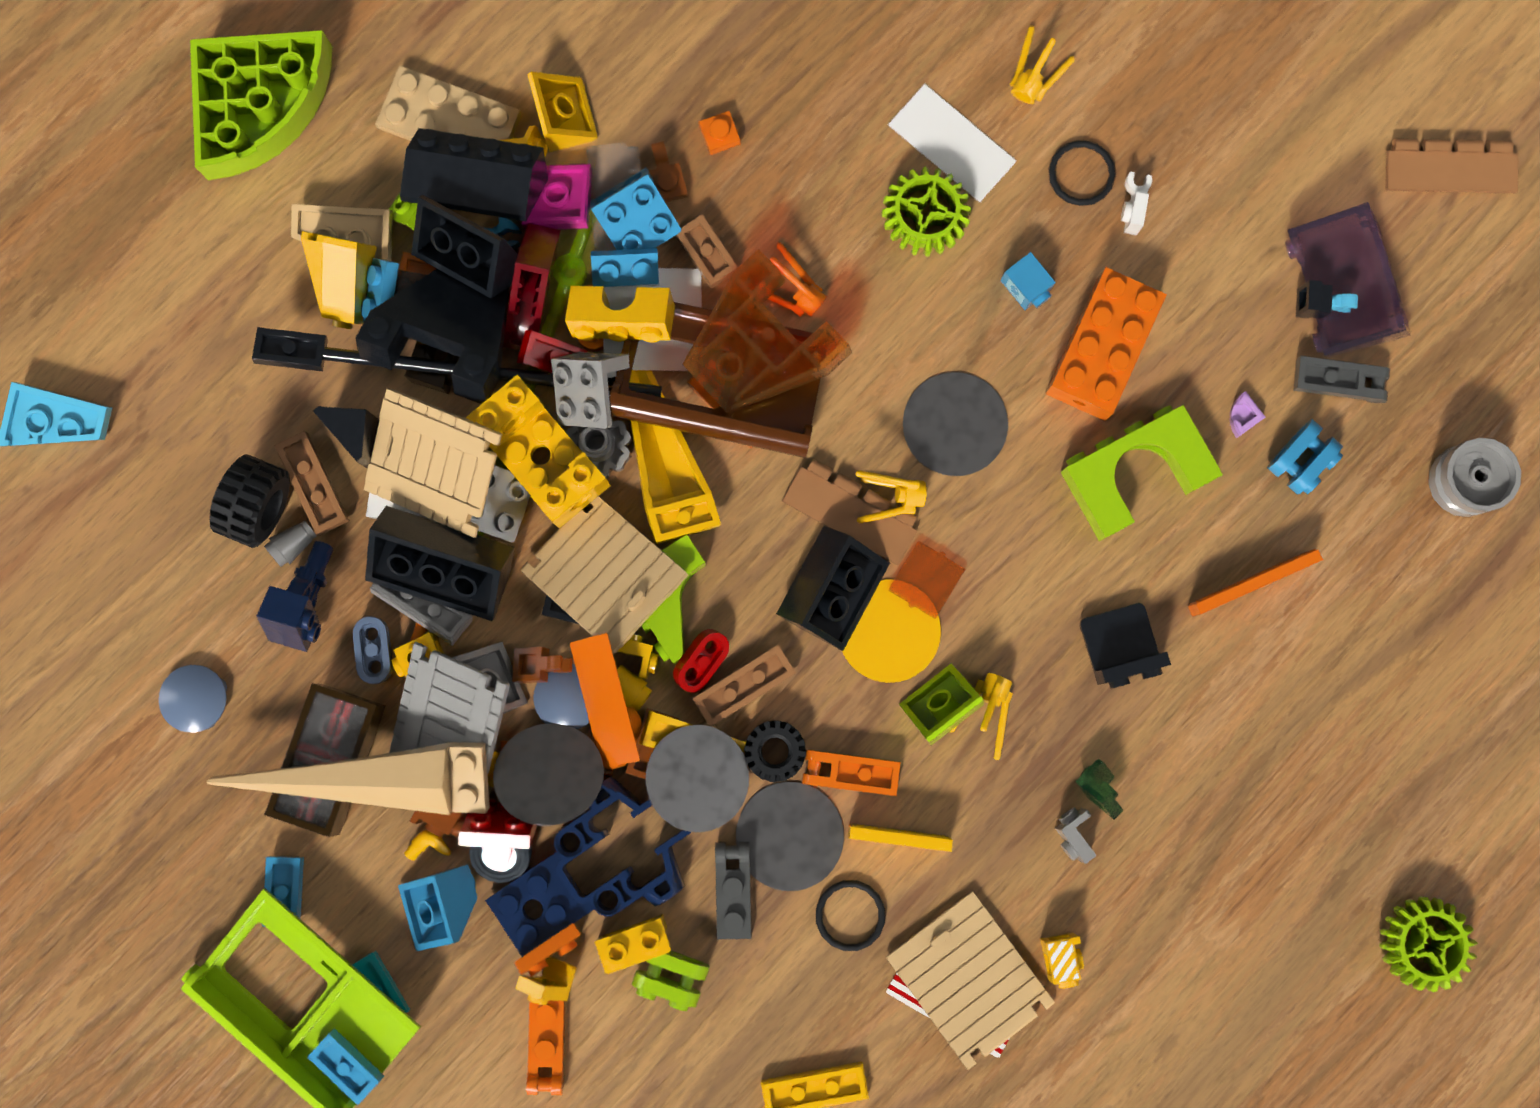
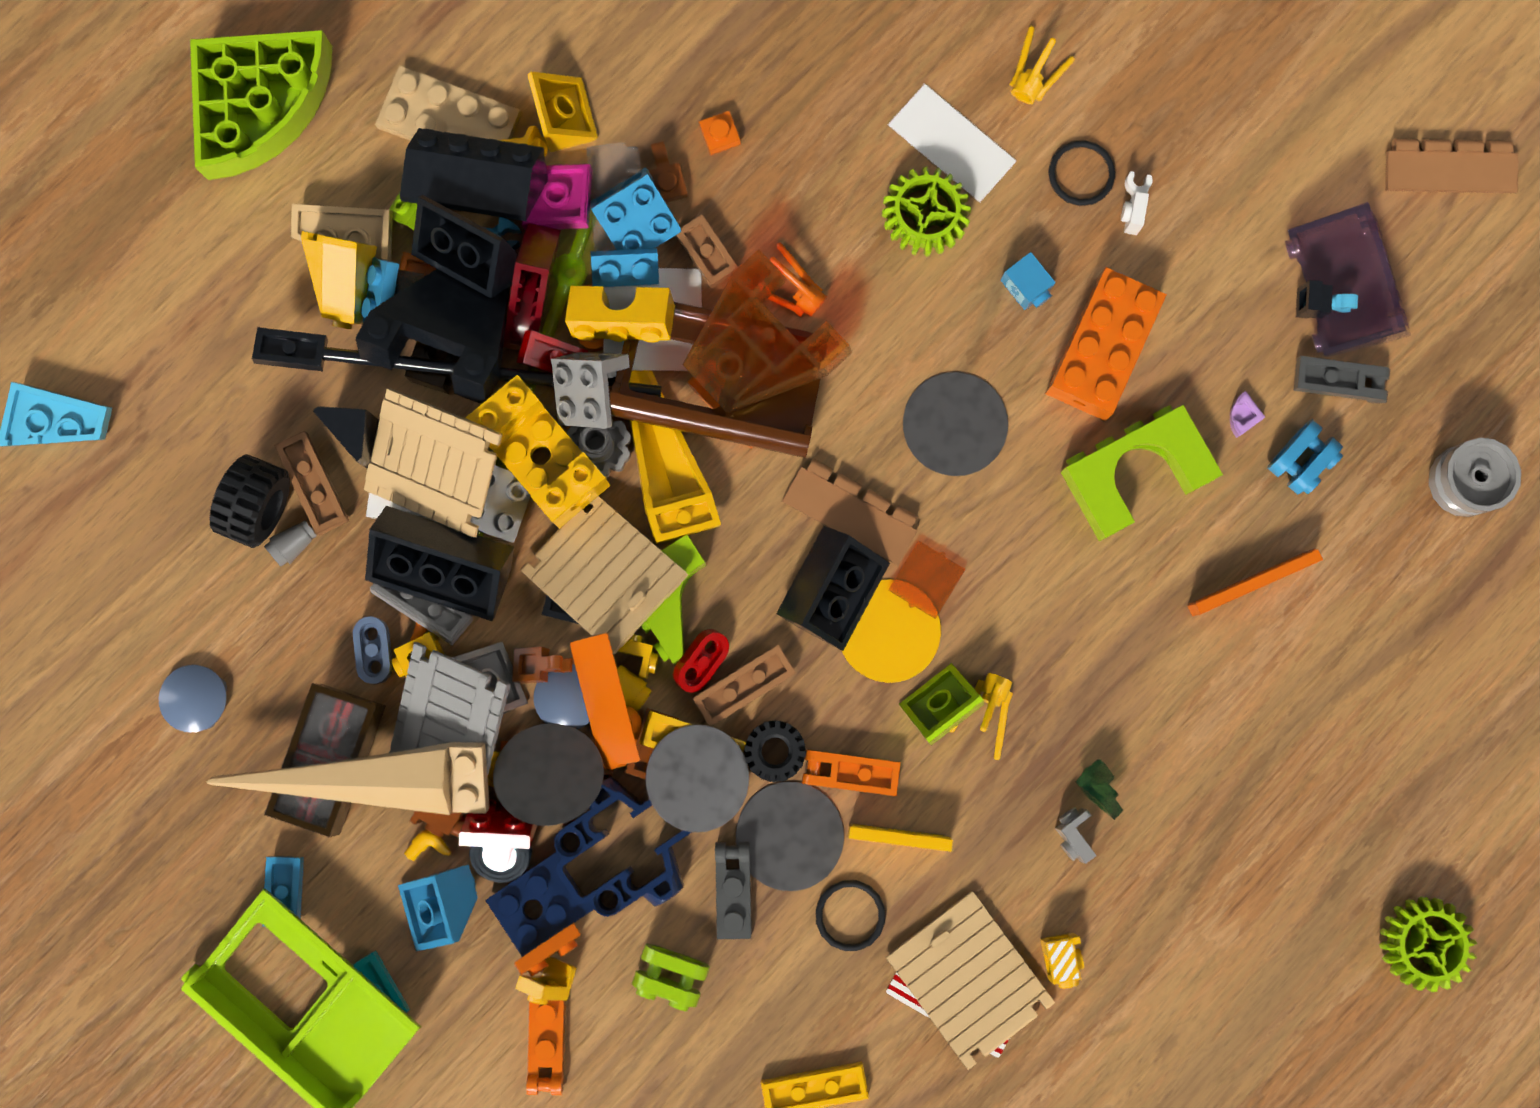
dark blue brick [256,541,333,652] -> none
dark azure plate [308,1028,384,1105] -> none
yellow bracket [594,914,671,974] -> none
yellow plant [856,470,927,523] -> none
black bracket [1080,603,1171,689] -> none

